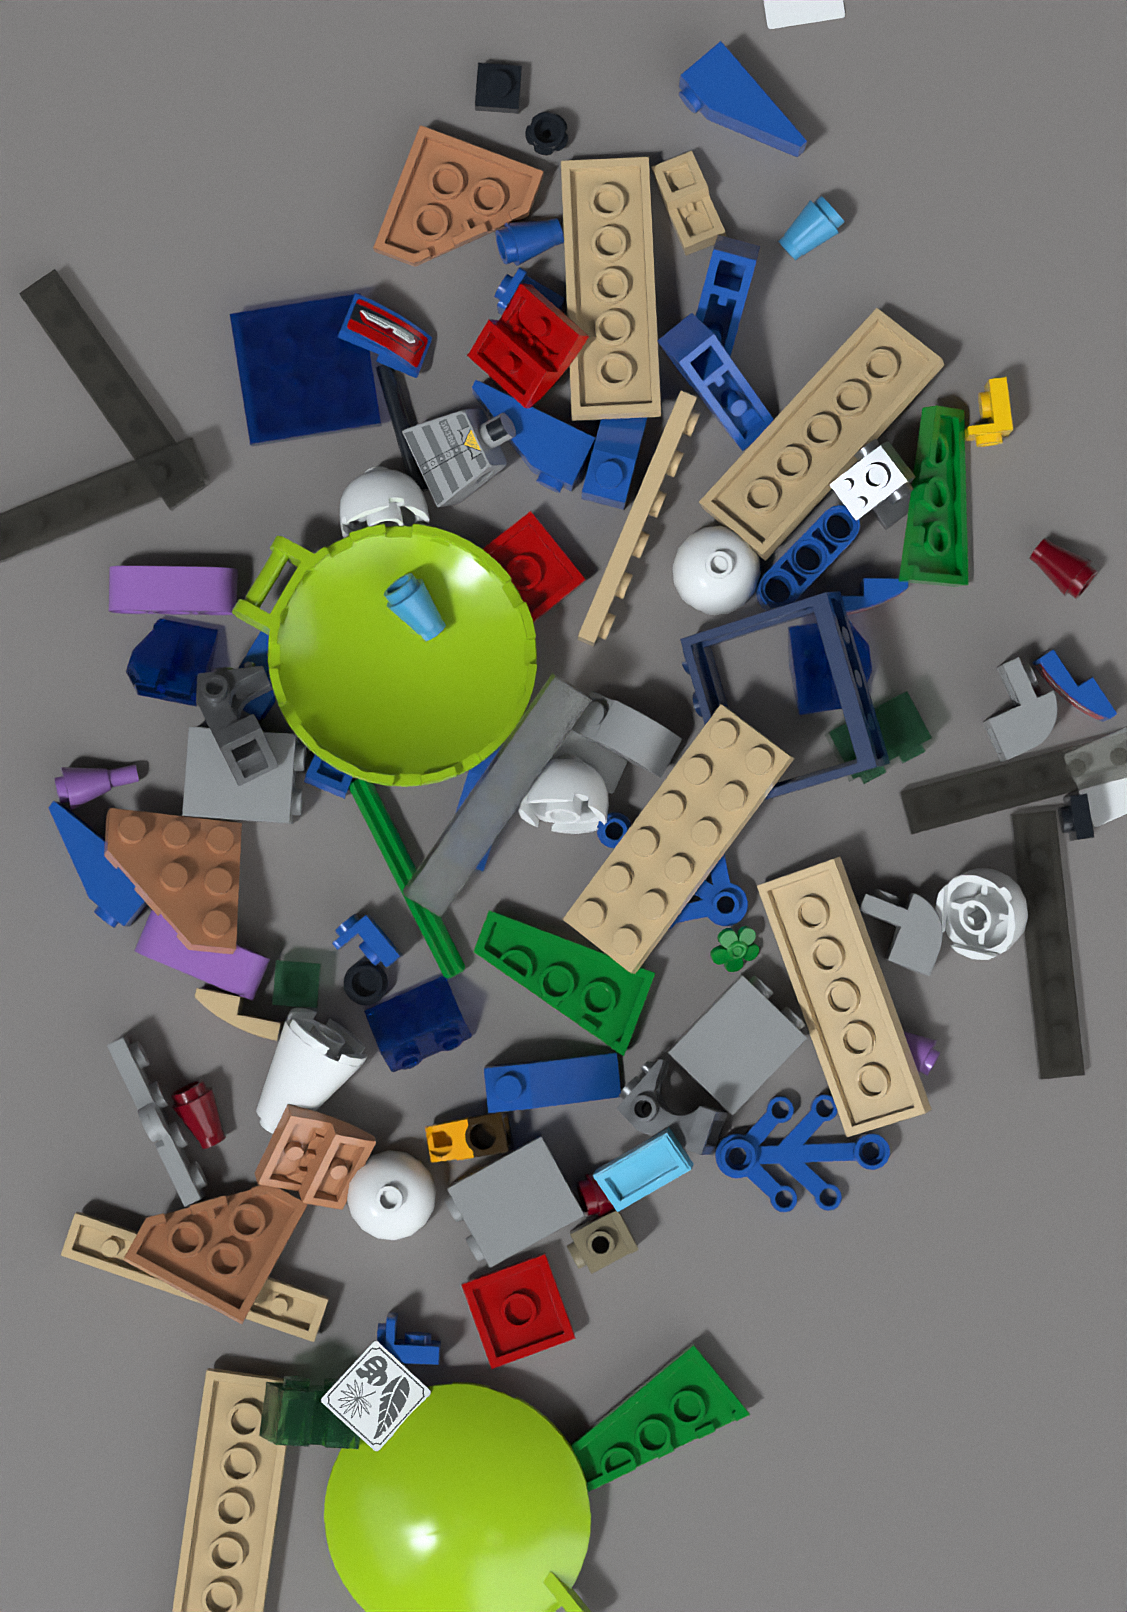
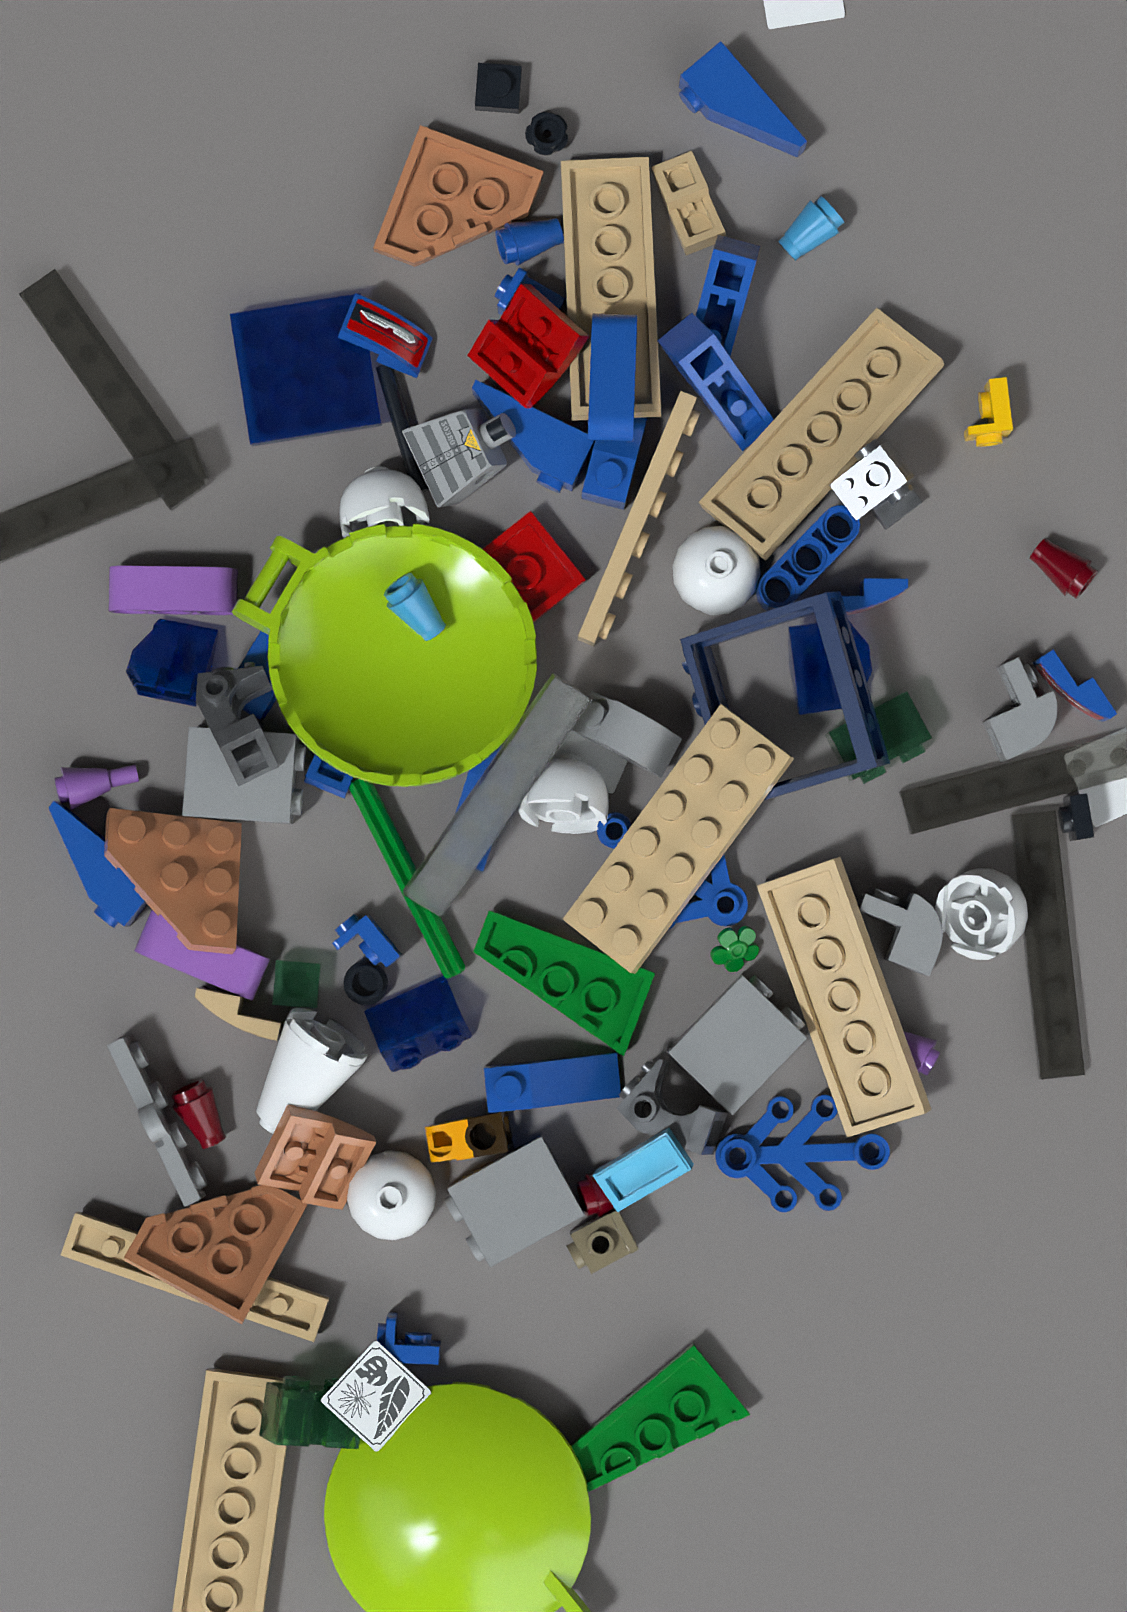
red plate [461,1253,576,1369] -> none
green wing [898,405,969,587] -> none
none -> blue beam [588,313,637,442]

